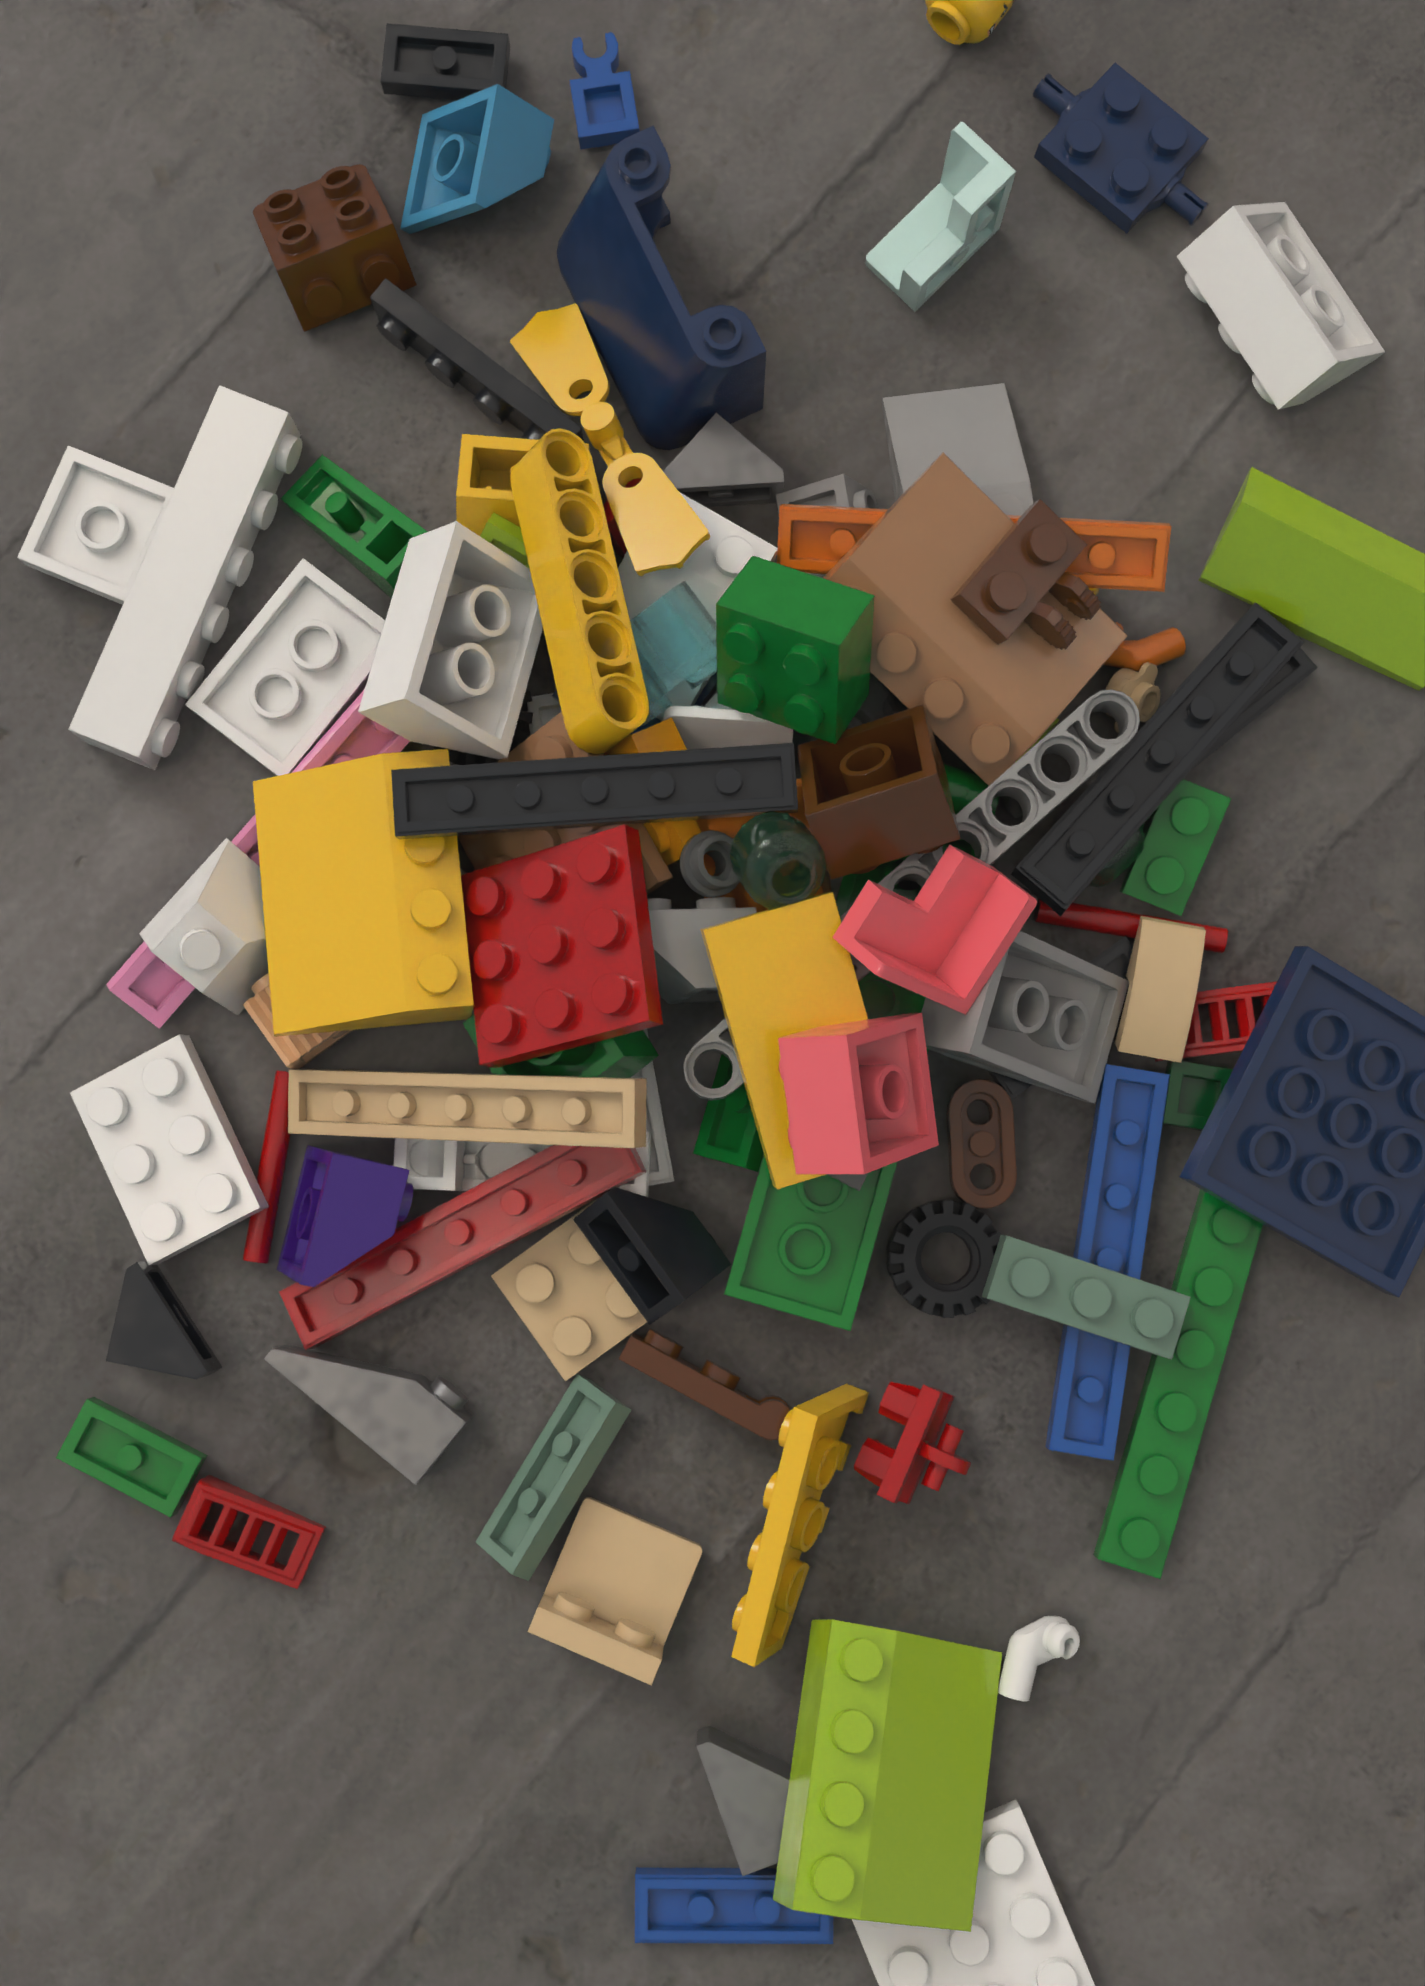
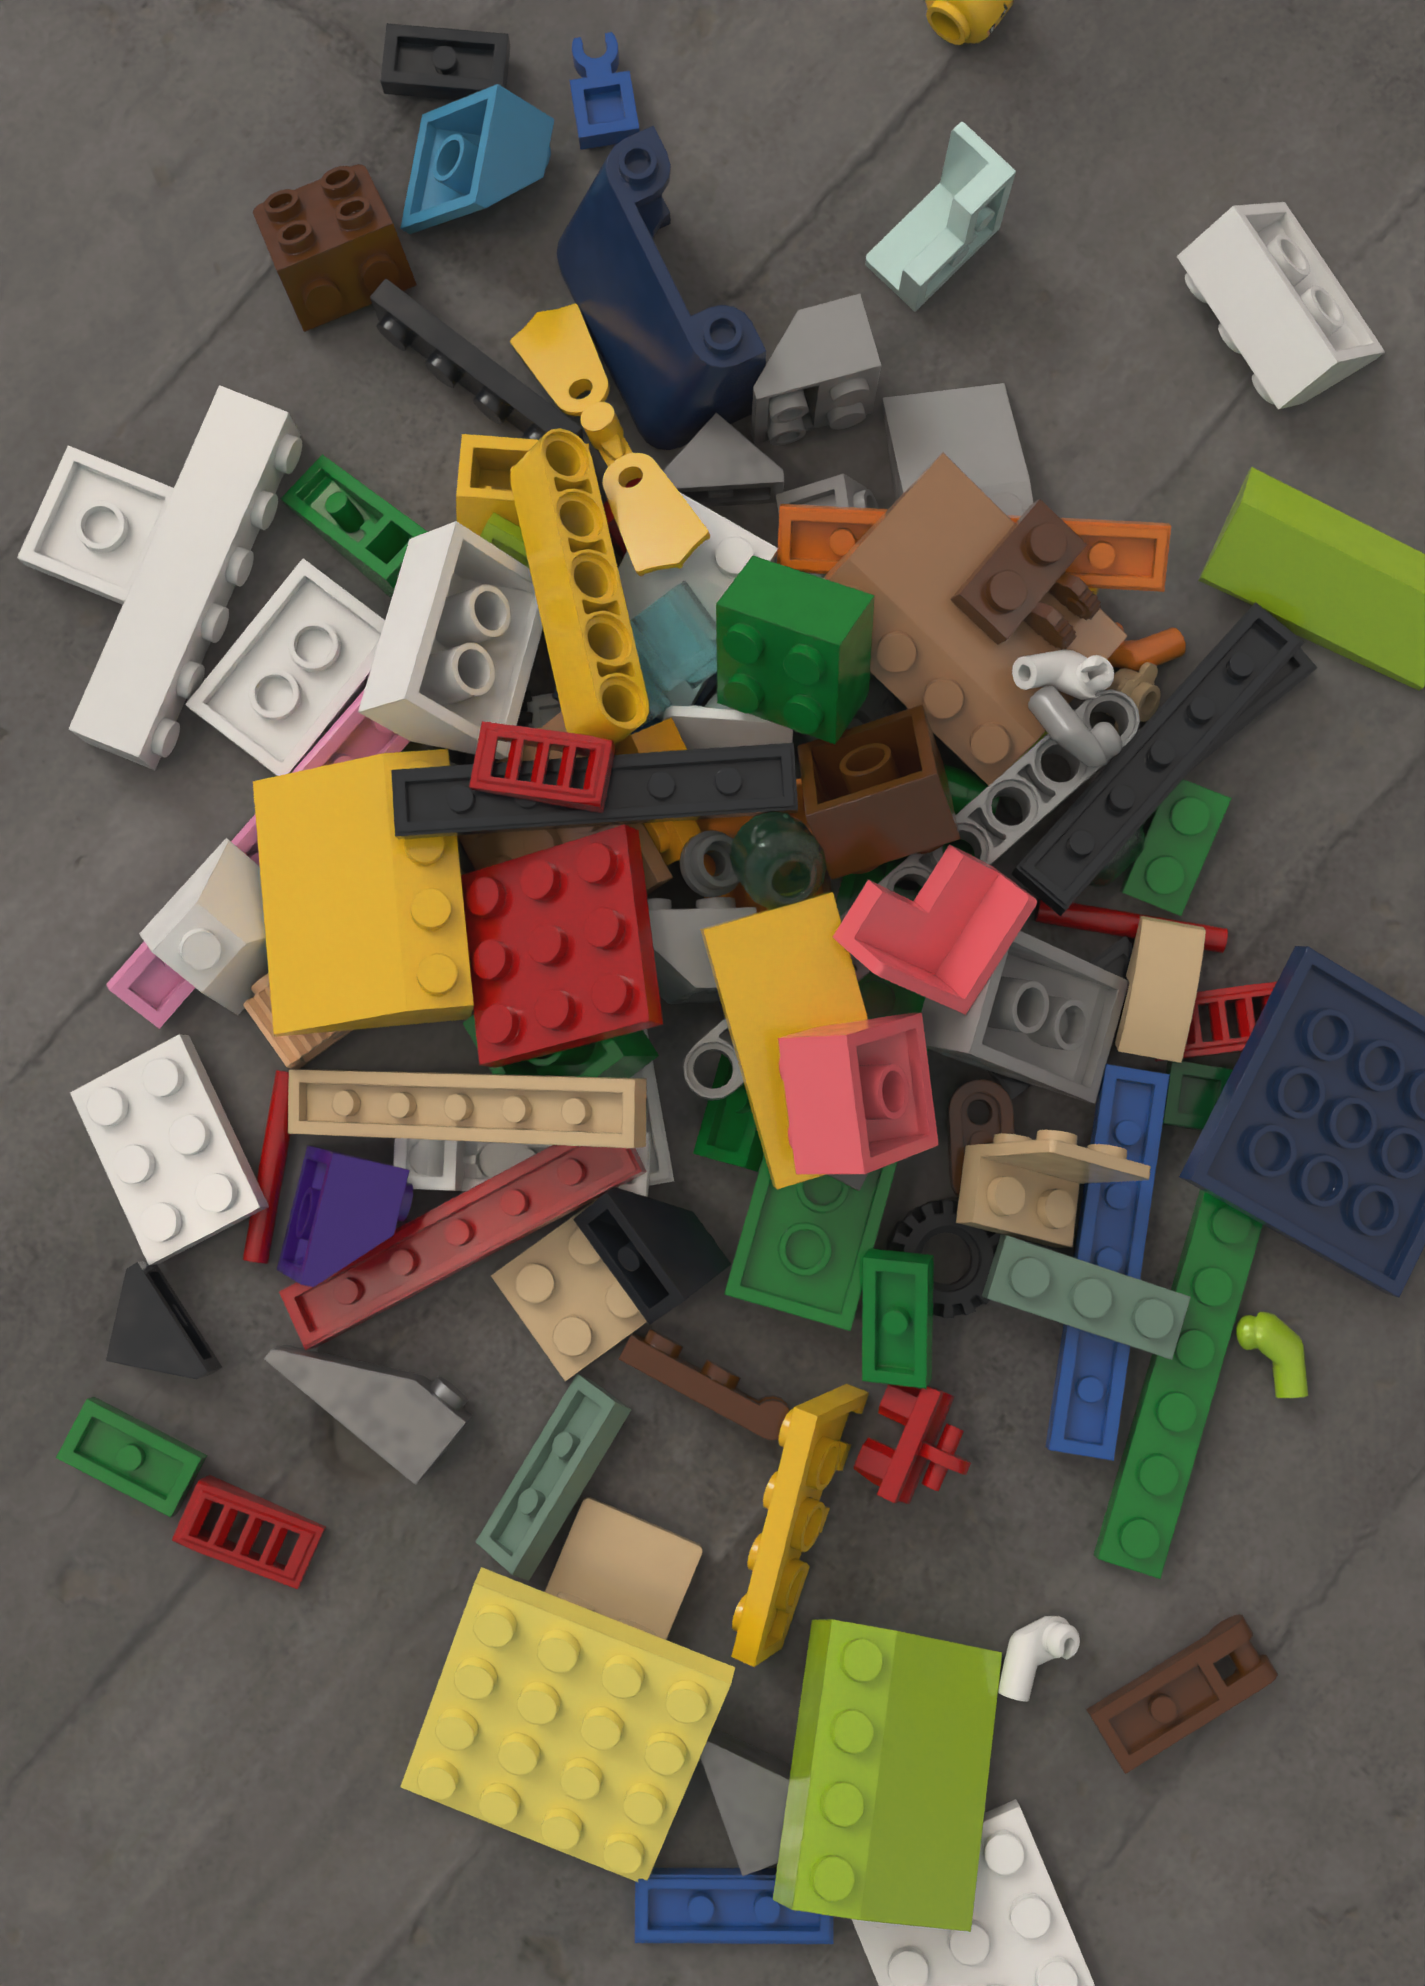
dark blue plate [1033,62,1209,234] -> none
none -> light yellow plate [400,1567,735,1882]
none -> red slope [469,721,616,813]
none -> light grey slope [751,294,881,446]
none -> green plate [862,1249,934,1389]
none -> tan bracket [956,1130,1151,1248]
none -> white arm [1012,649,1114,700]
none -> light grey arm [1028,686,1122,767]
none -> reddish brown plate [1086,1614,1278,1774]
none -> lime arm [1236,1311,1309,1398]

